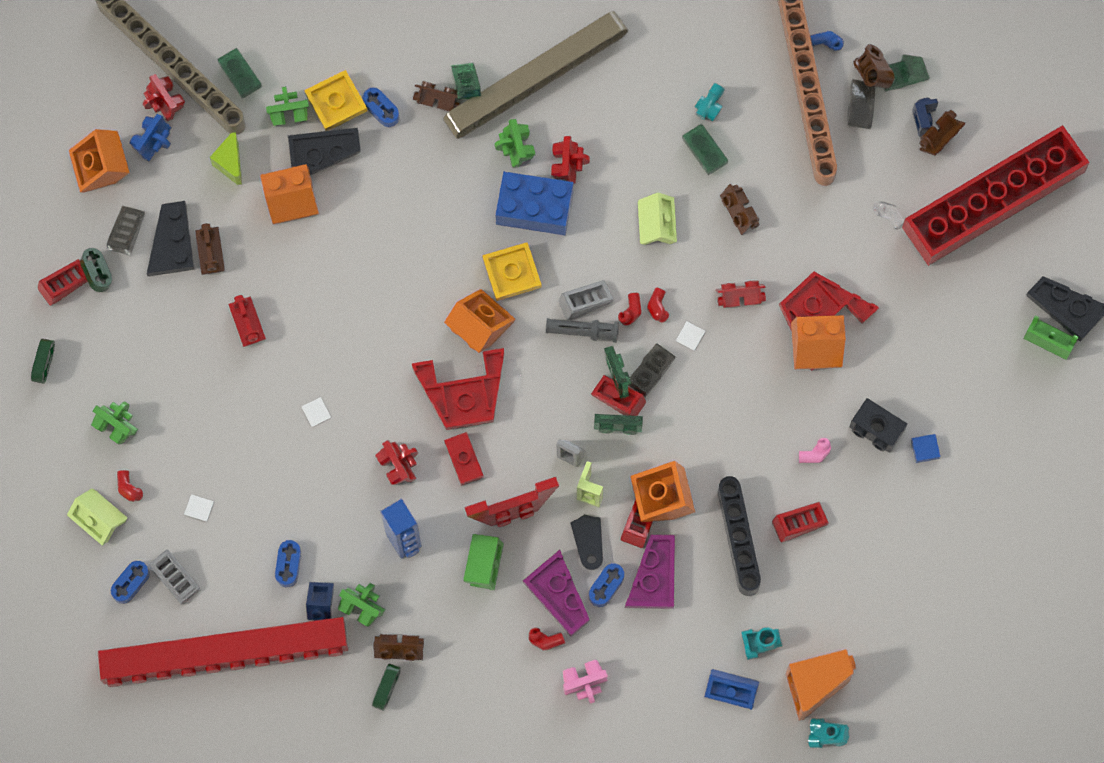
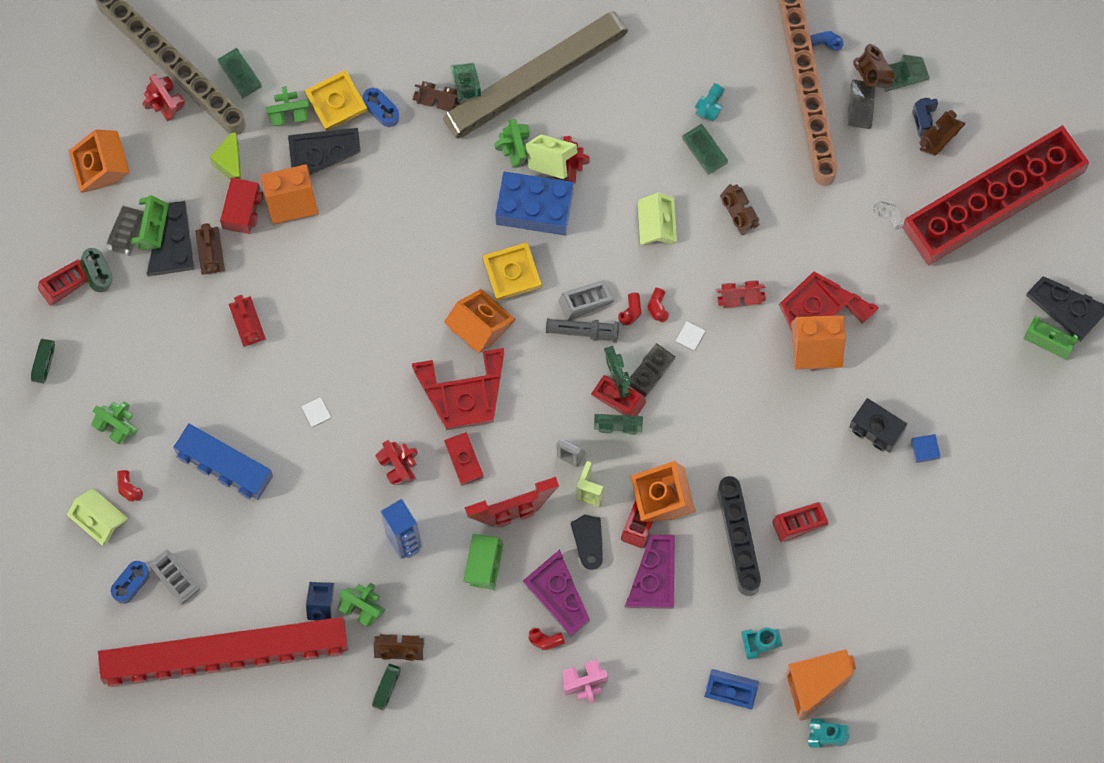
blue hips [130,114,172,162] -> none
white sticker [184,494,214,522] -> none
blue beam [275,540,301,588] -> none
blue beam [589,564,624,607] -> none
bright pink arm [799,438,831,463] -> none
none -> bright green hinge [131,195,169,251]
none -> blue brick [173,423,273,500]
none -> red brick [220,177,263,234]
none -> yellowish green panel [526,134,578,179]

